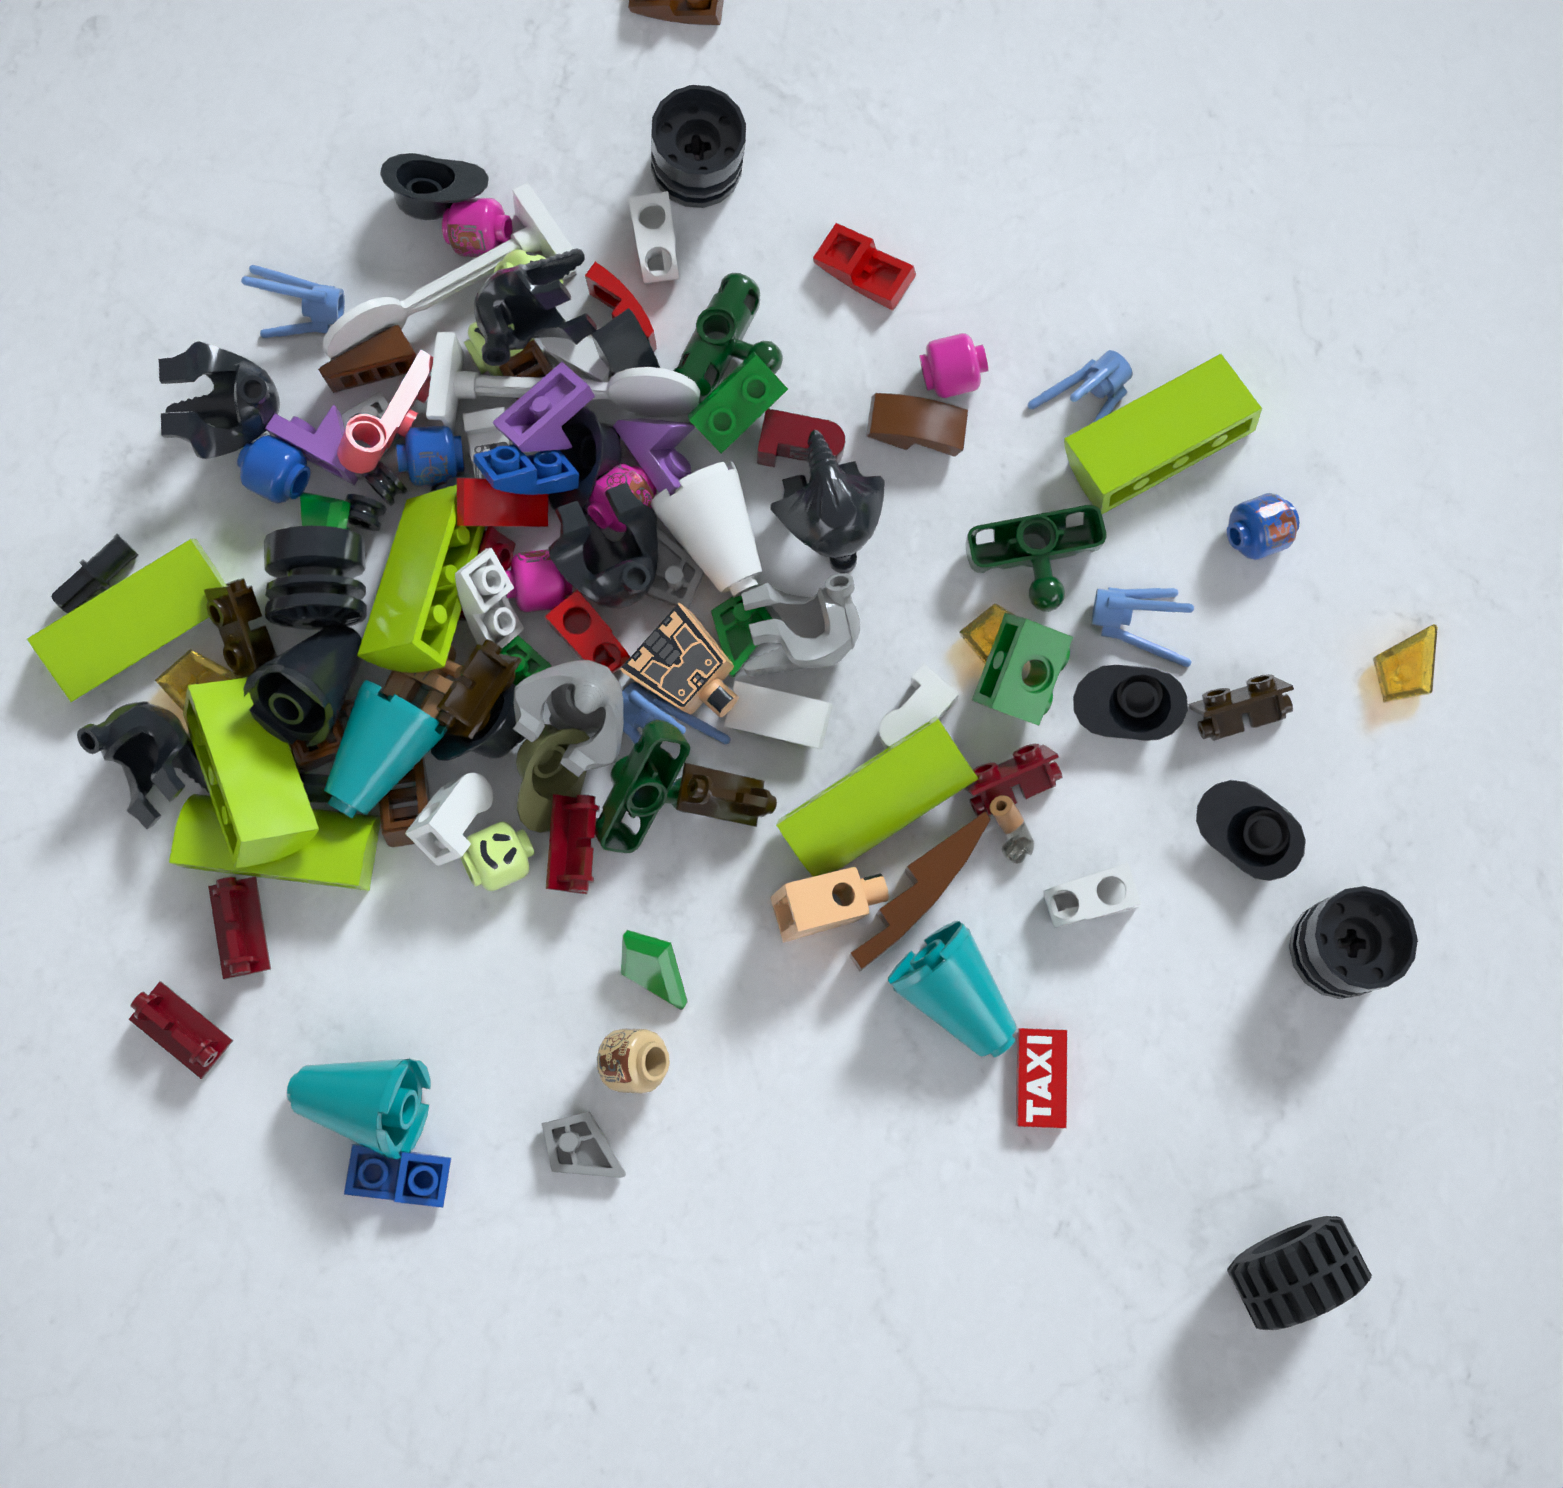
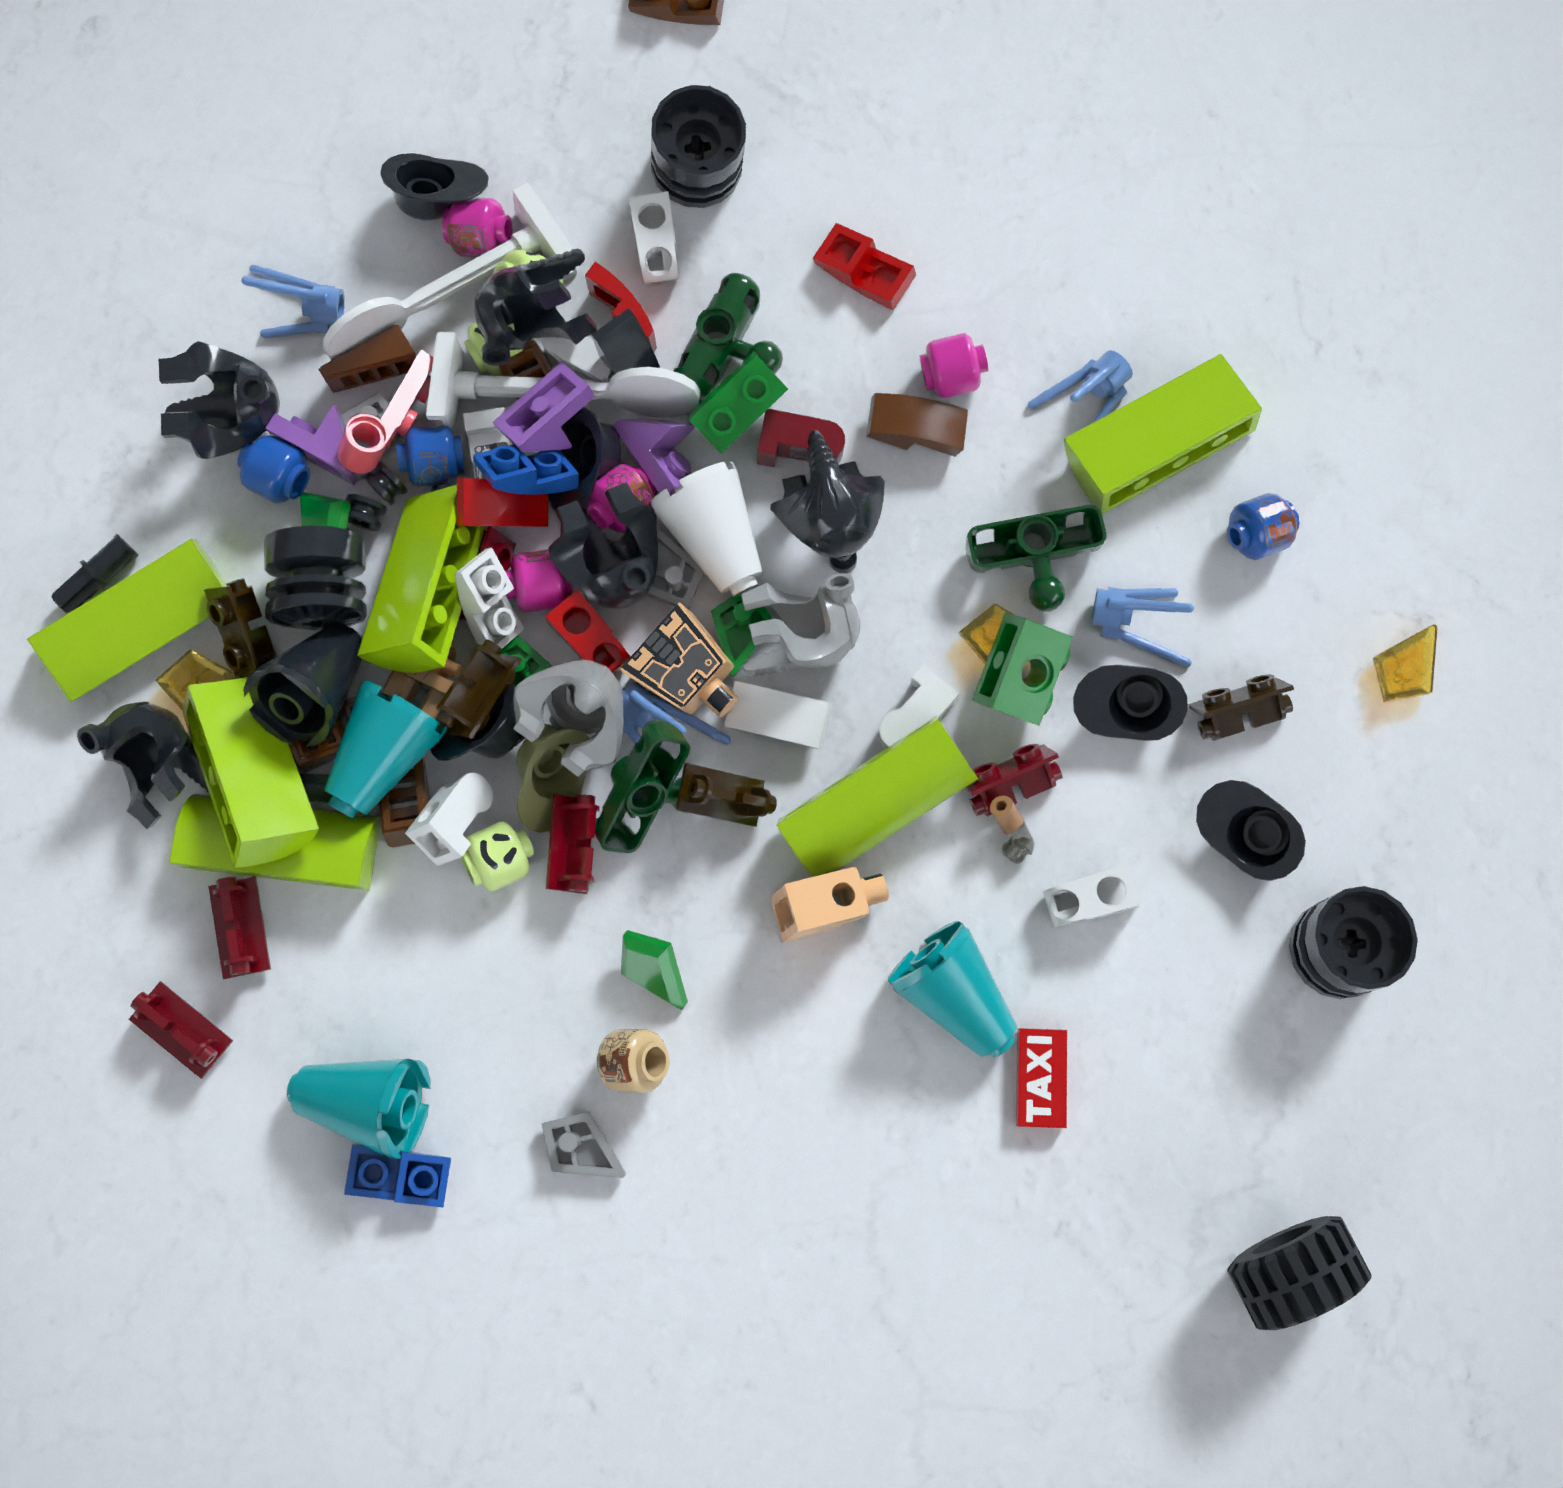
reddish brown slope [849,812,991,972] -> none

